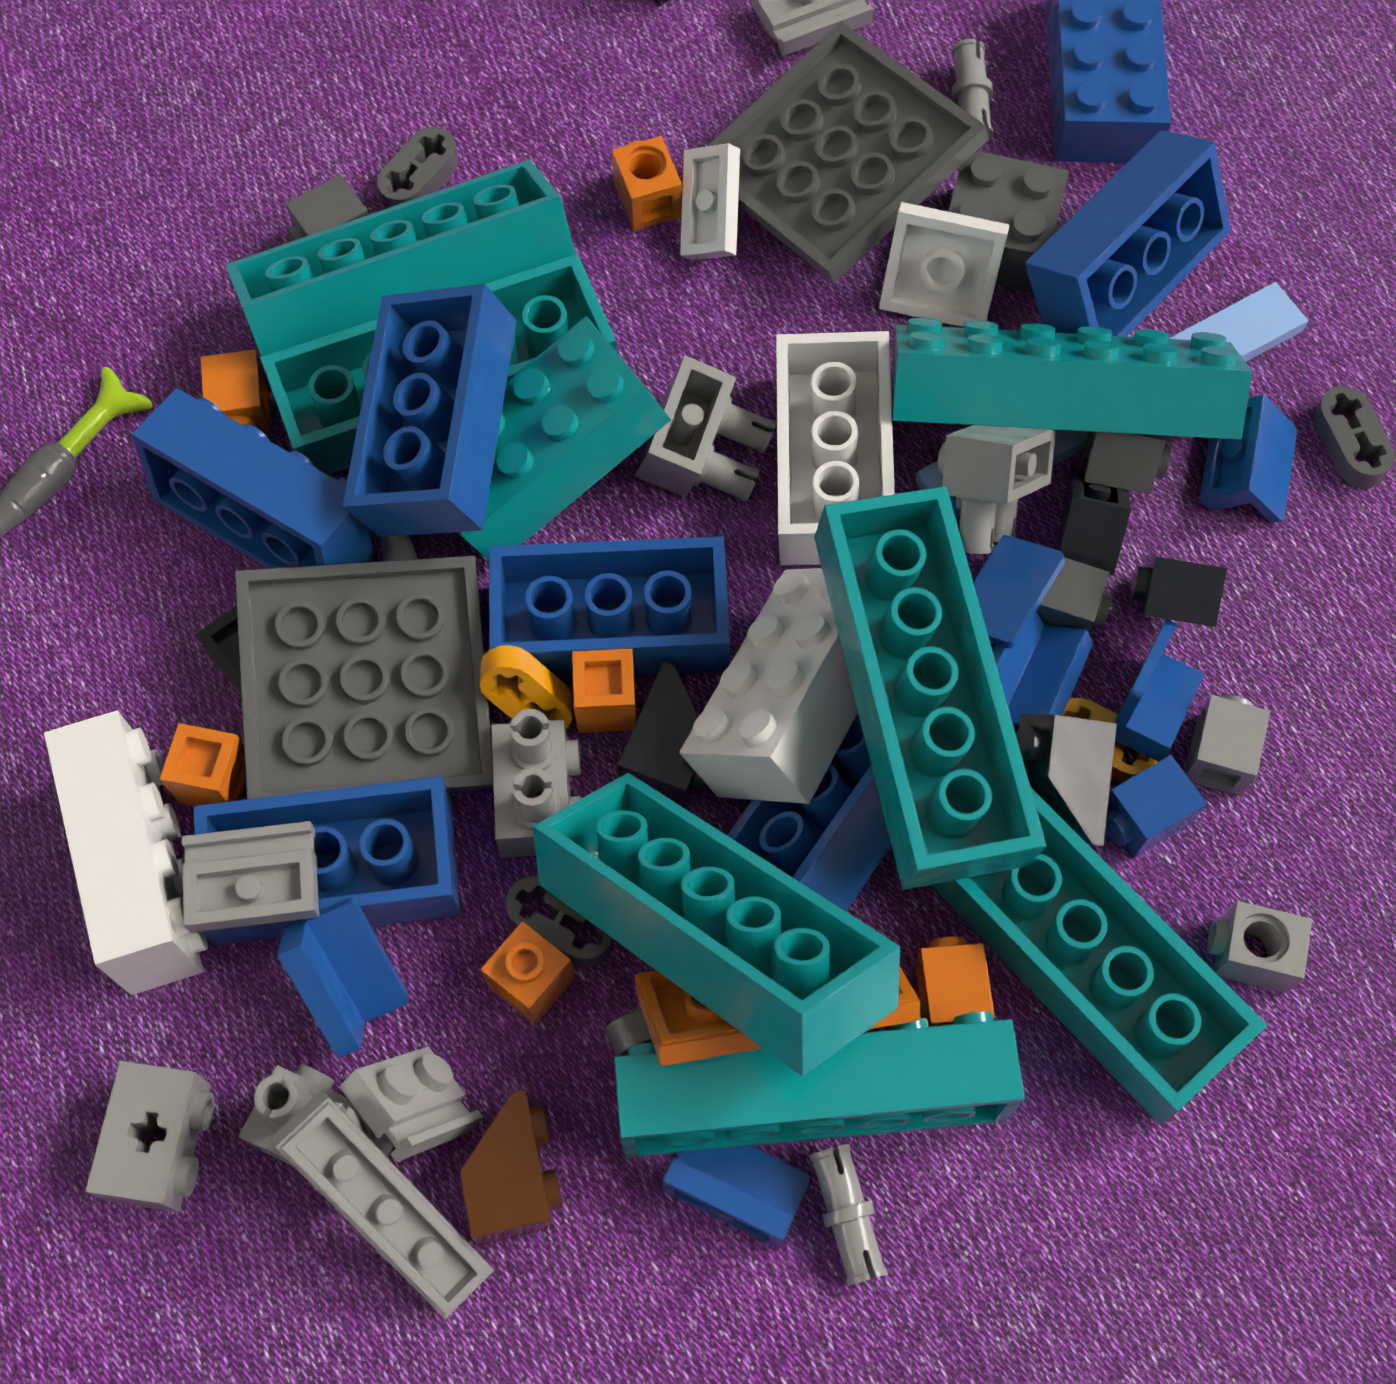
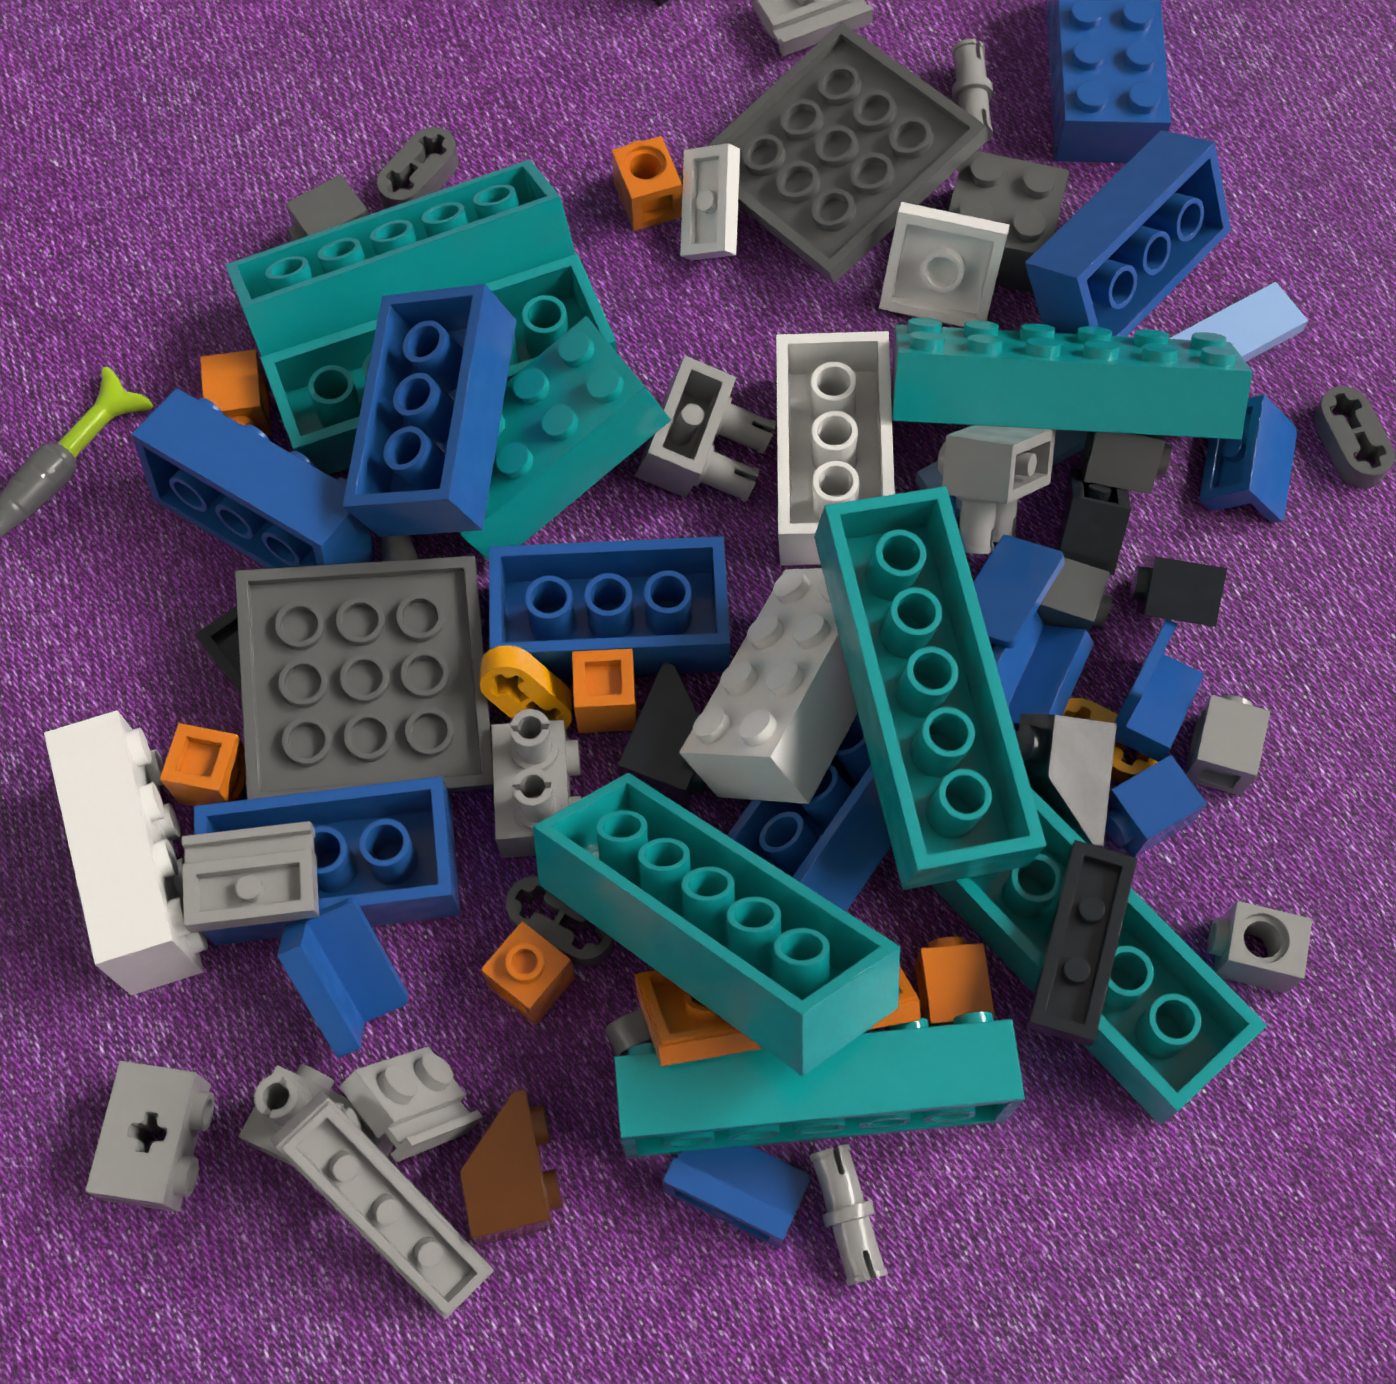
none -> black plate [1026,840,1138,1047]

